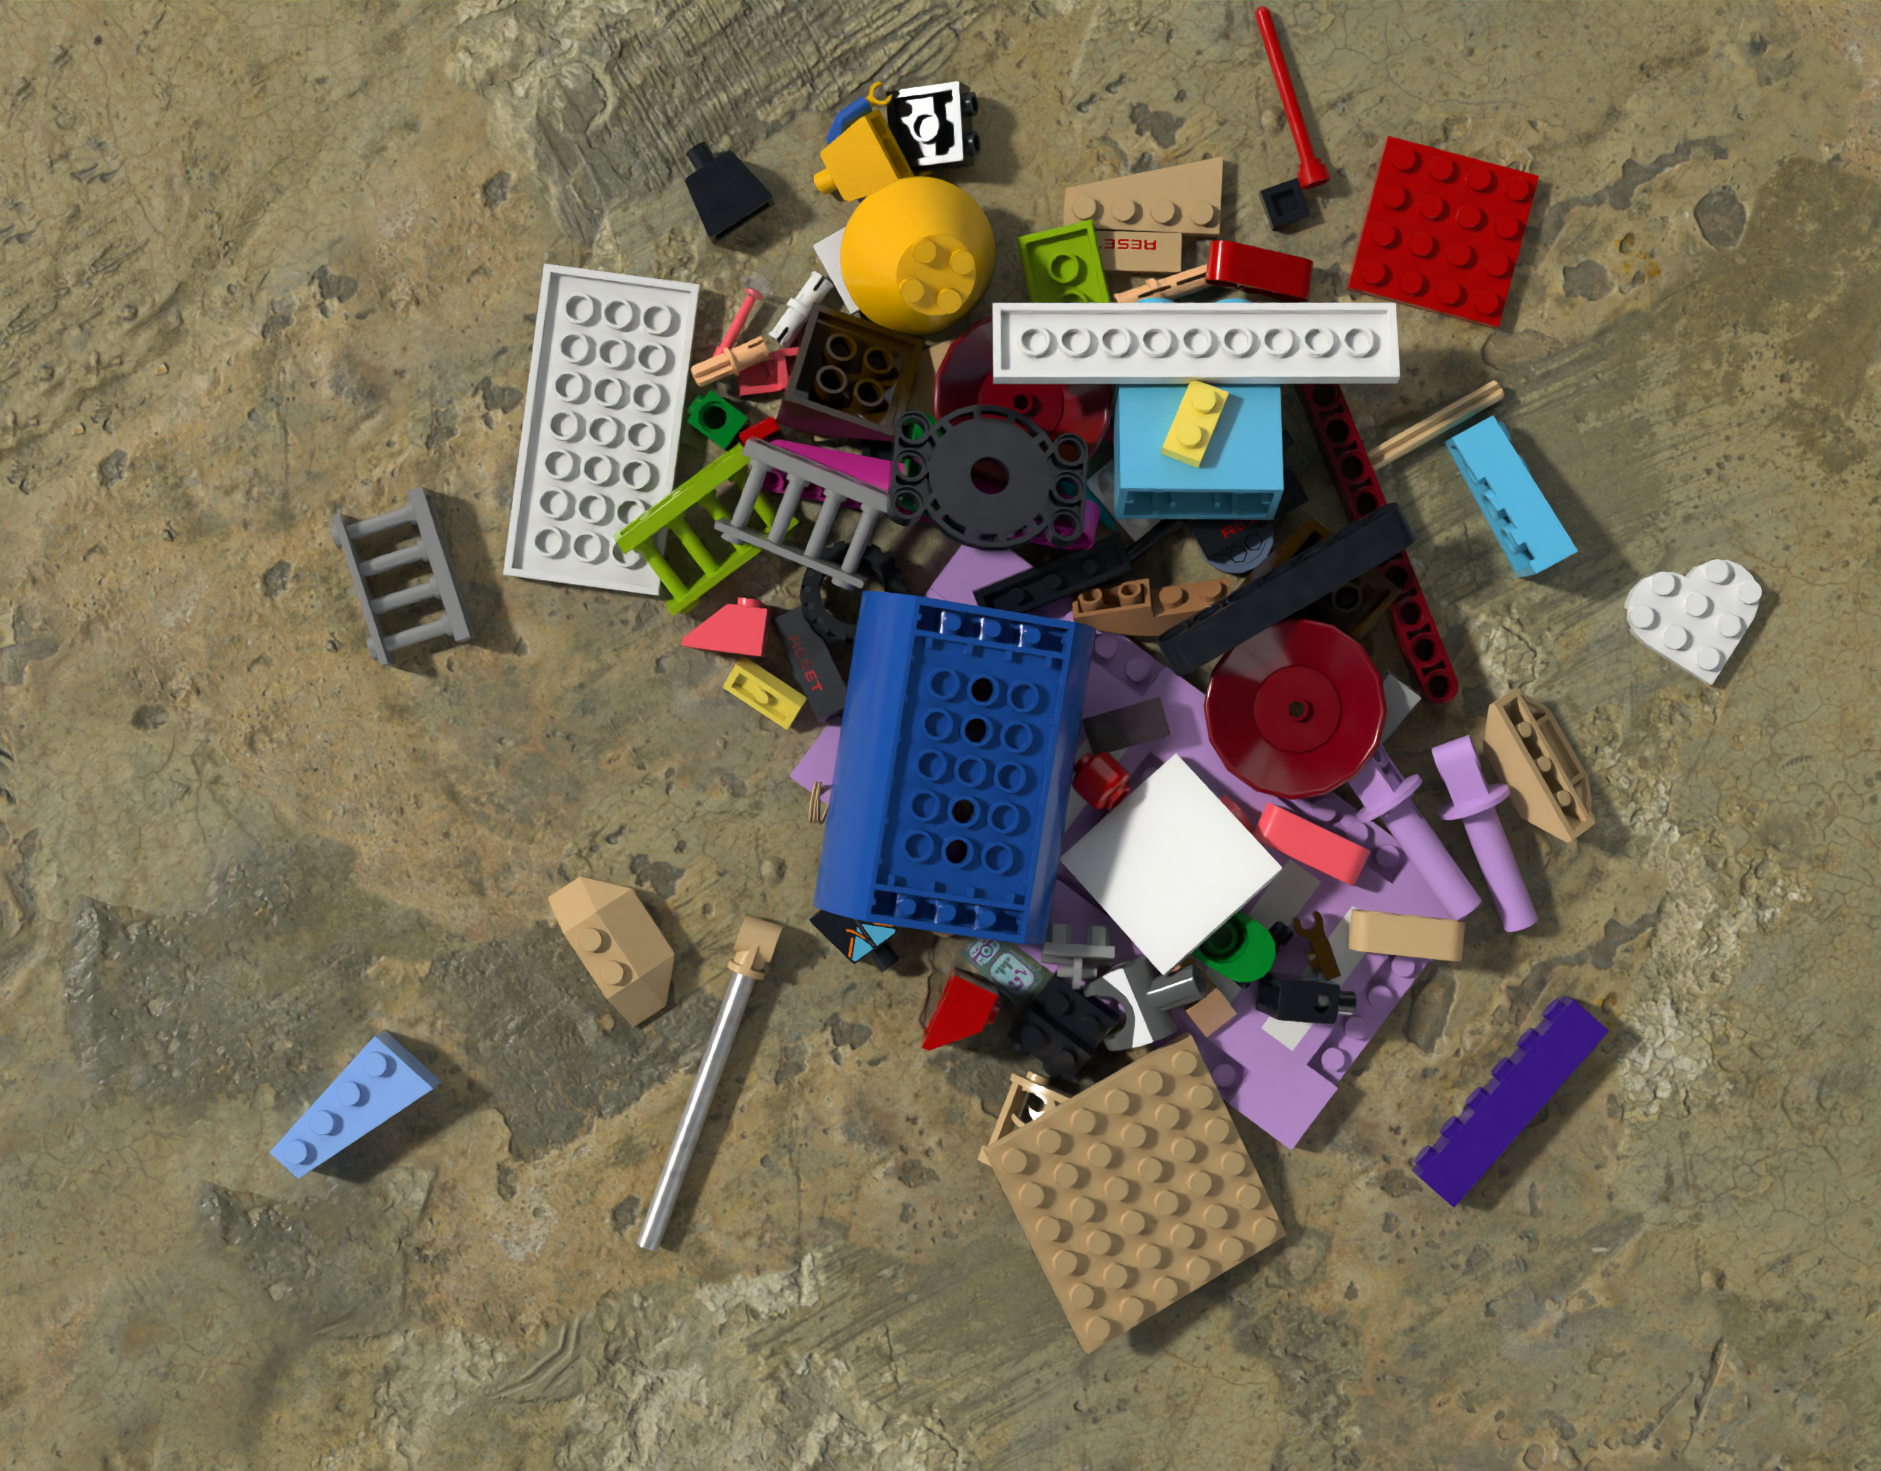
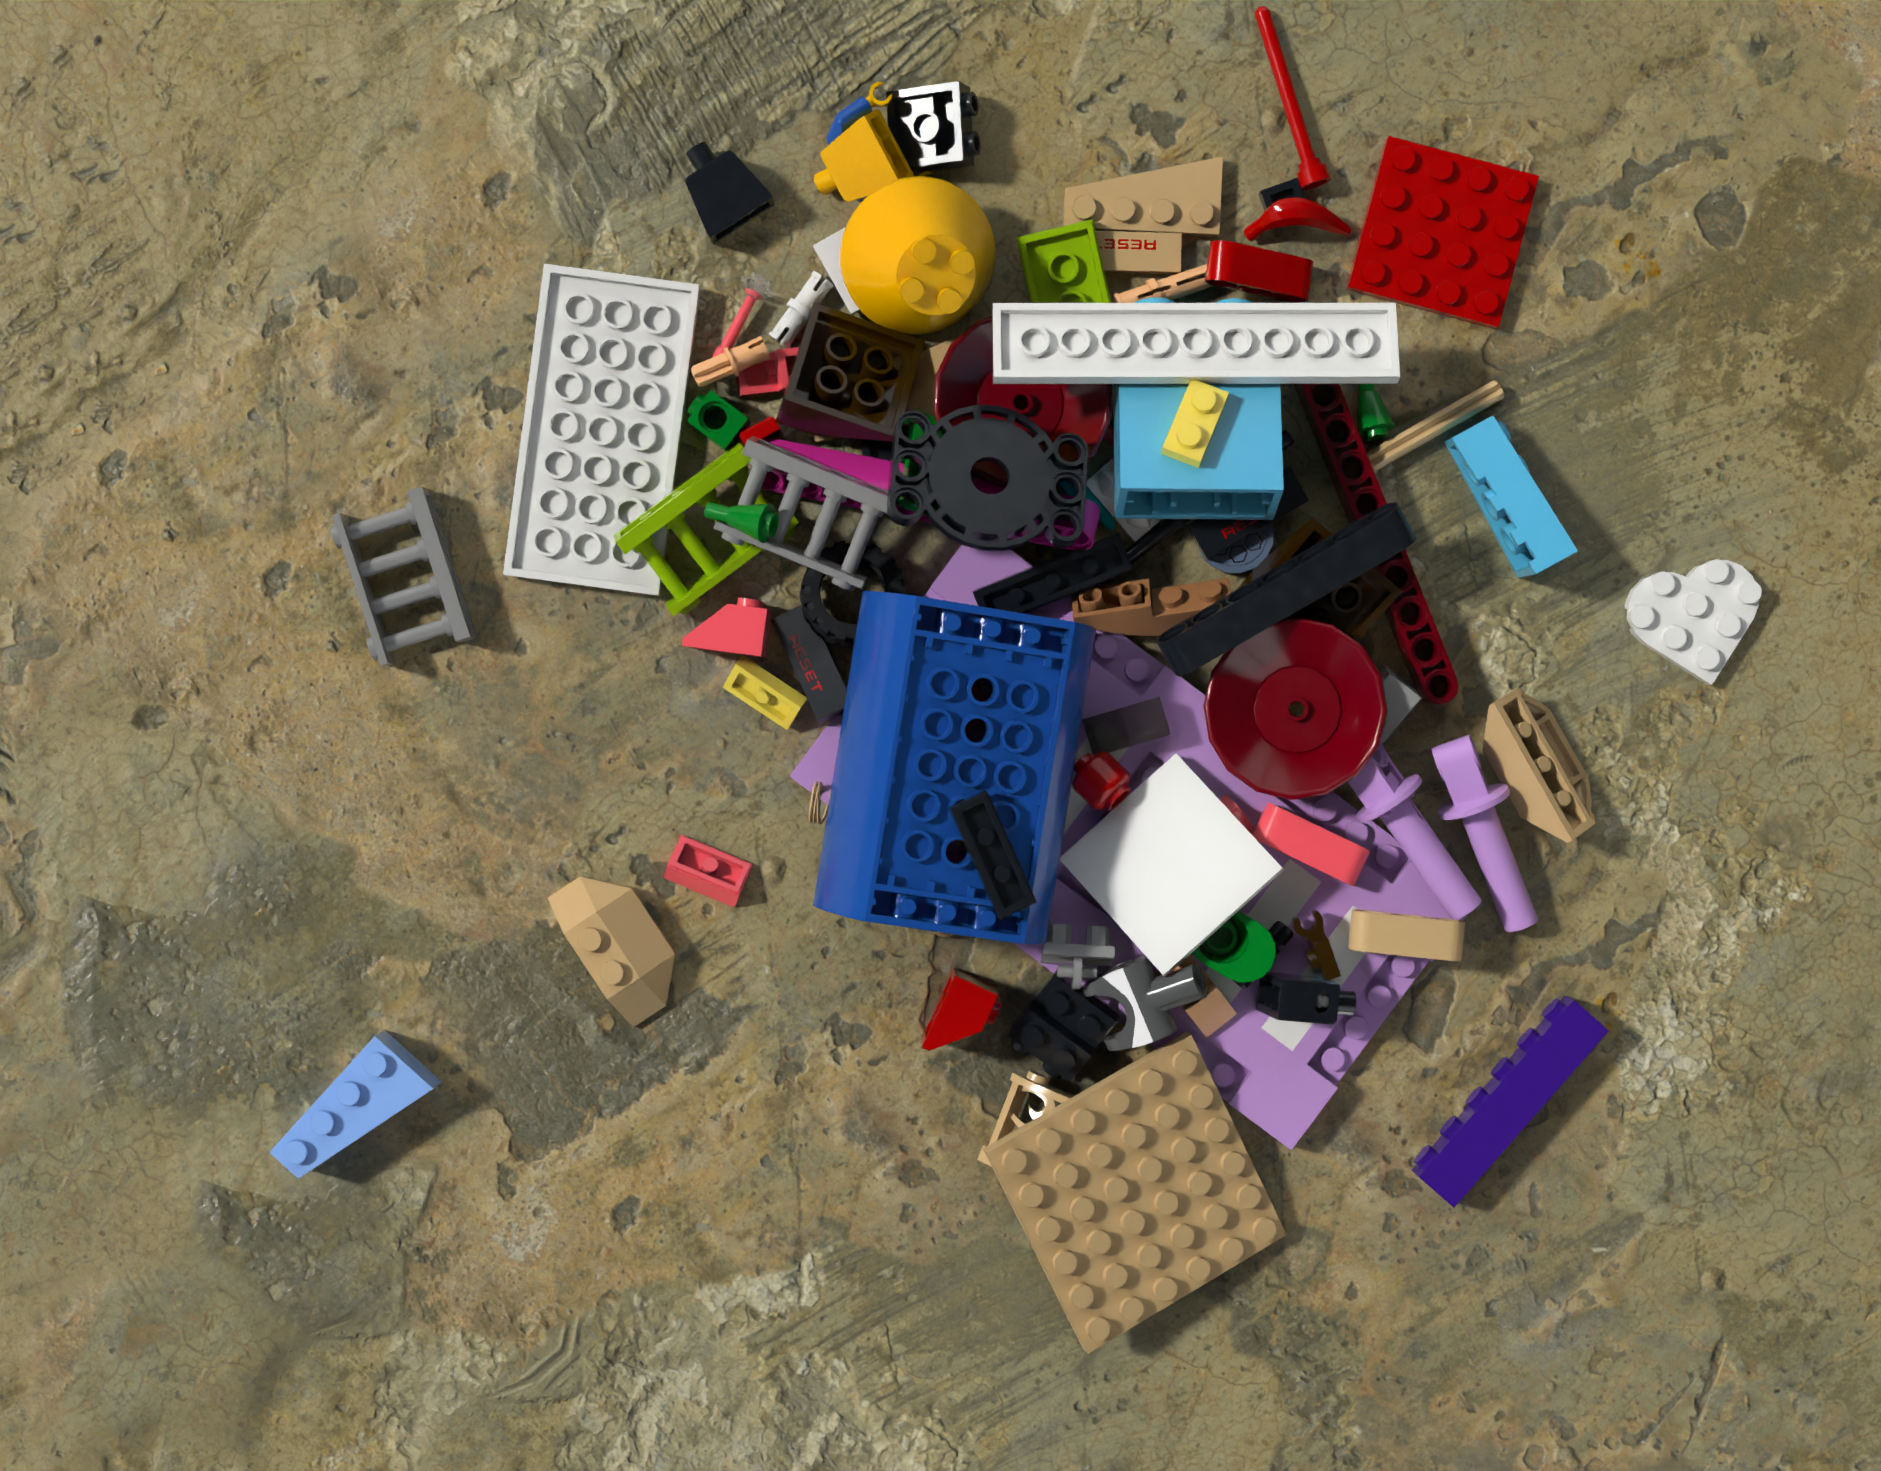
flat silver piece [637,914,783,1251] -> none
black torso [809,909,900,973] -> none
clear light blue tile [960,937,1044,1006] -> none
none -> coral slope [664,834,753,907]
none -> green cone [704,502,779,543]
none -> black tile [948,790,1037,920]
none -> red piece [1244,197,1351,241]
none -> green cone [1357,384,1395,441]

